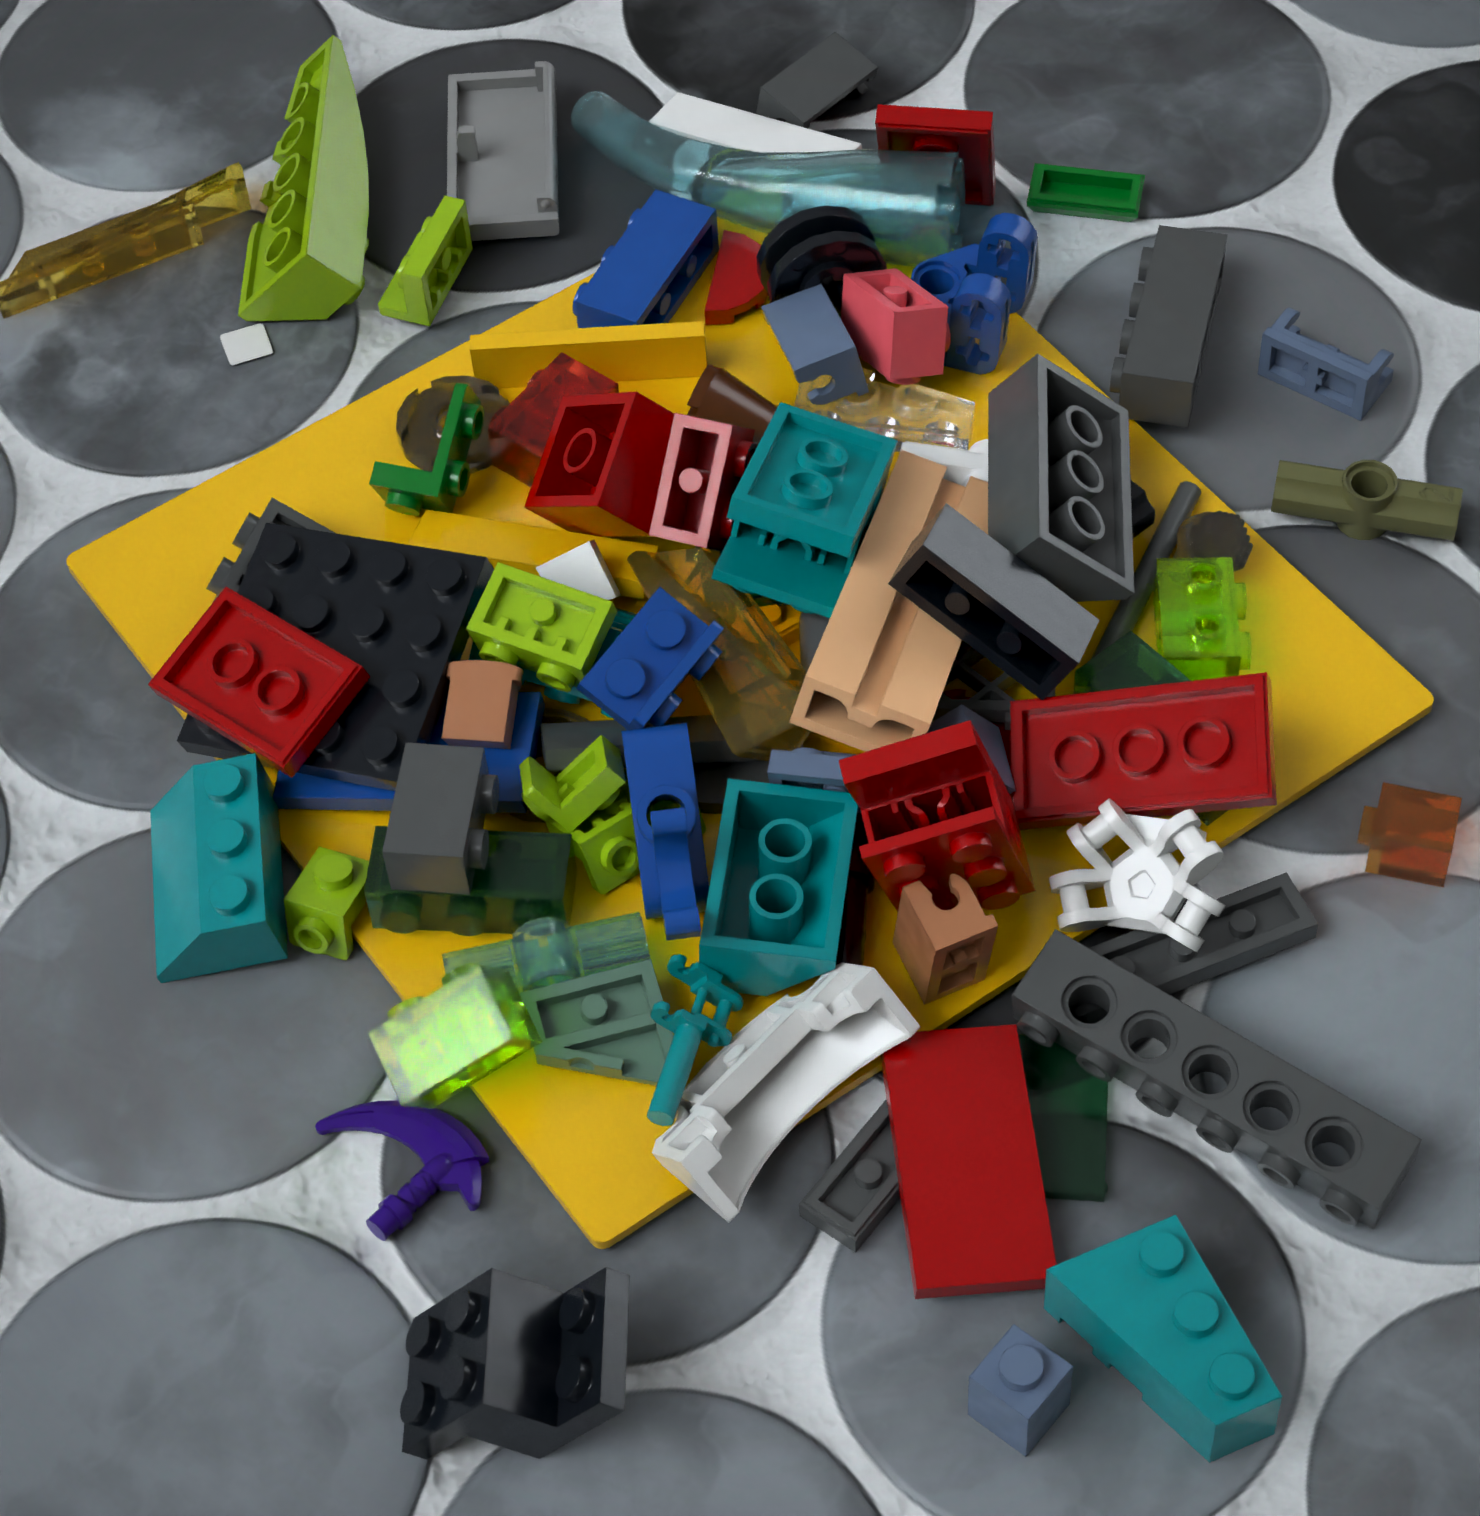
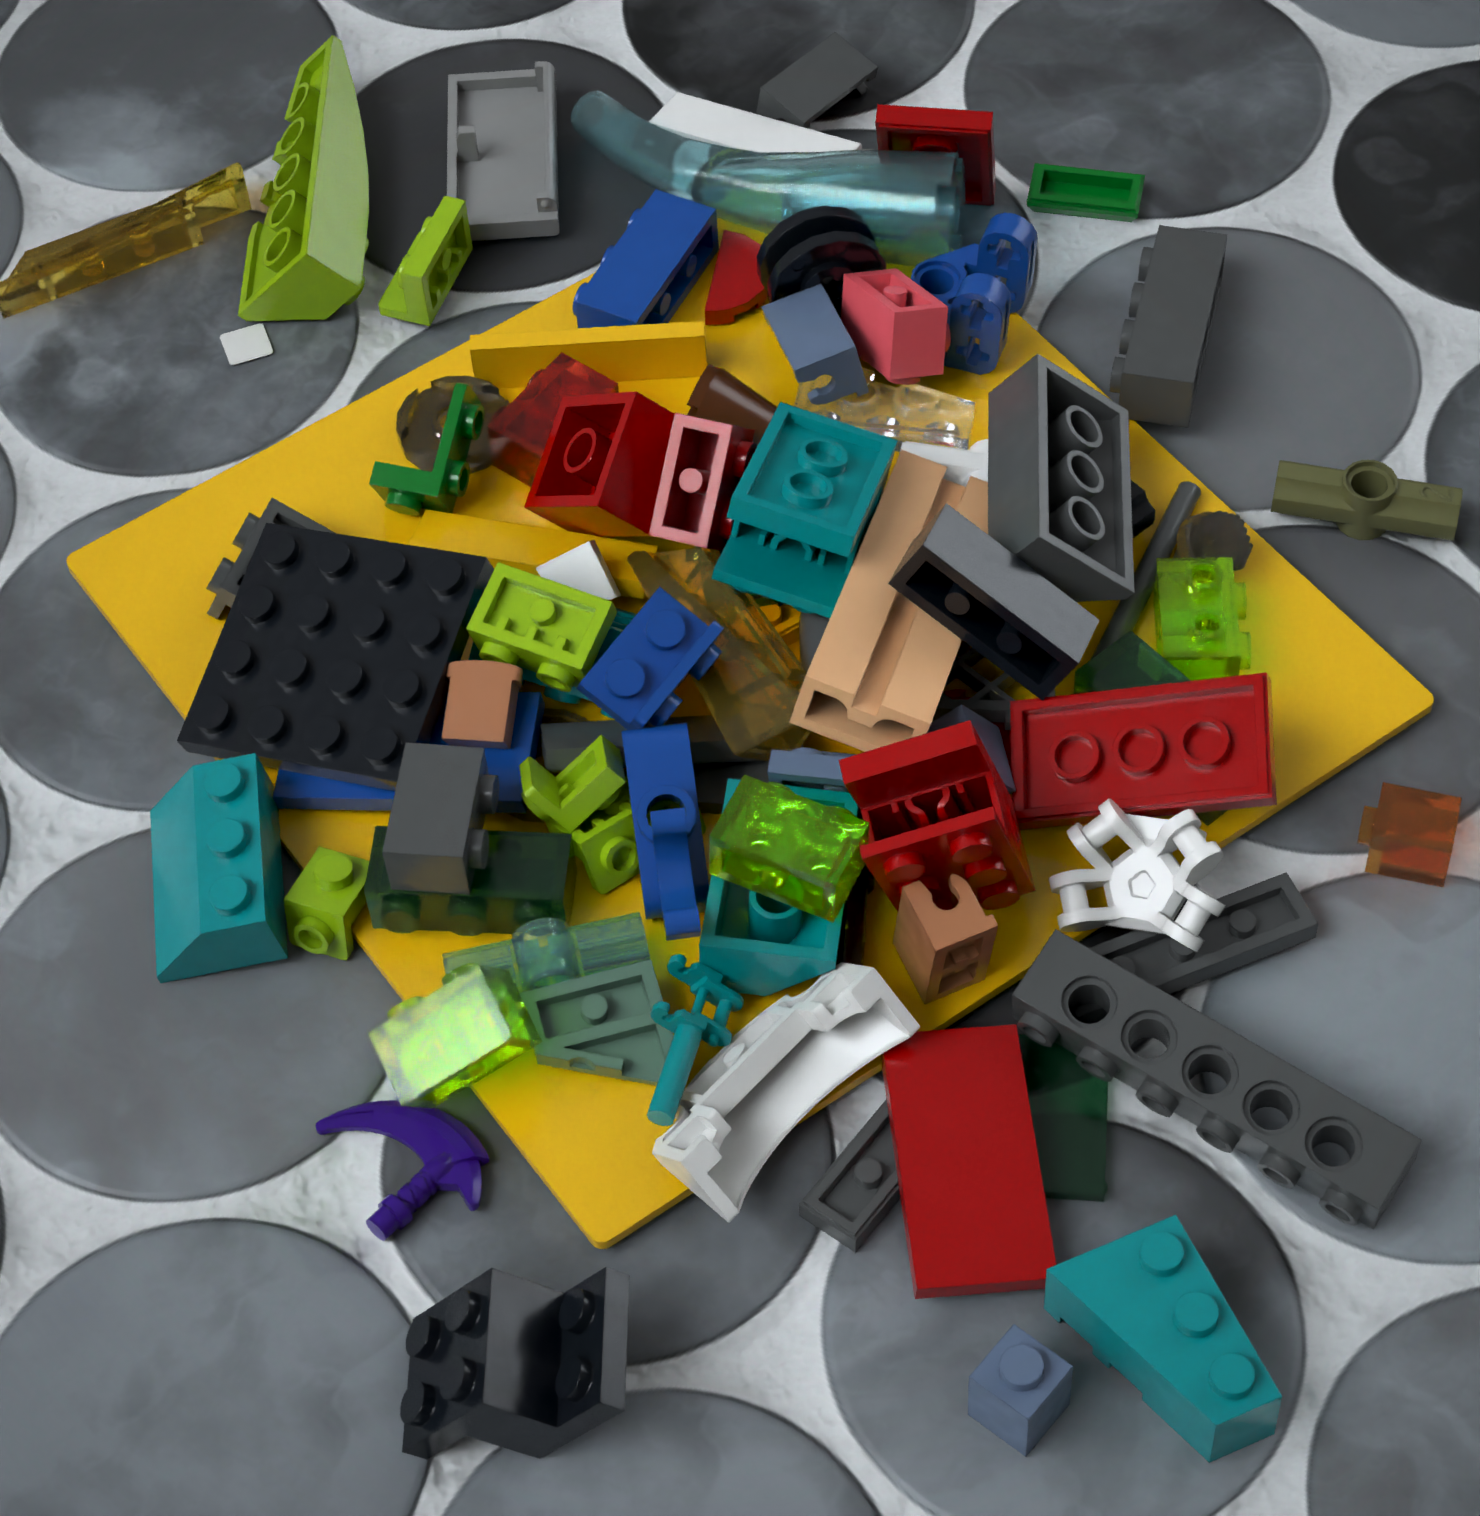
red tile [148,586,370,778] -> none
sand blue hinge [1258,307,1394,421] -> none
none -> clear neon green brick [709,774,870,923]

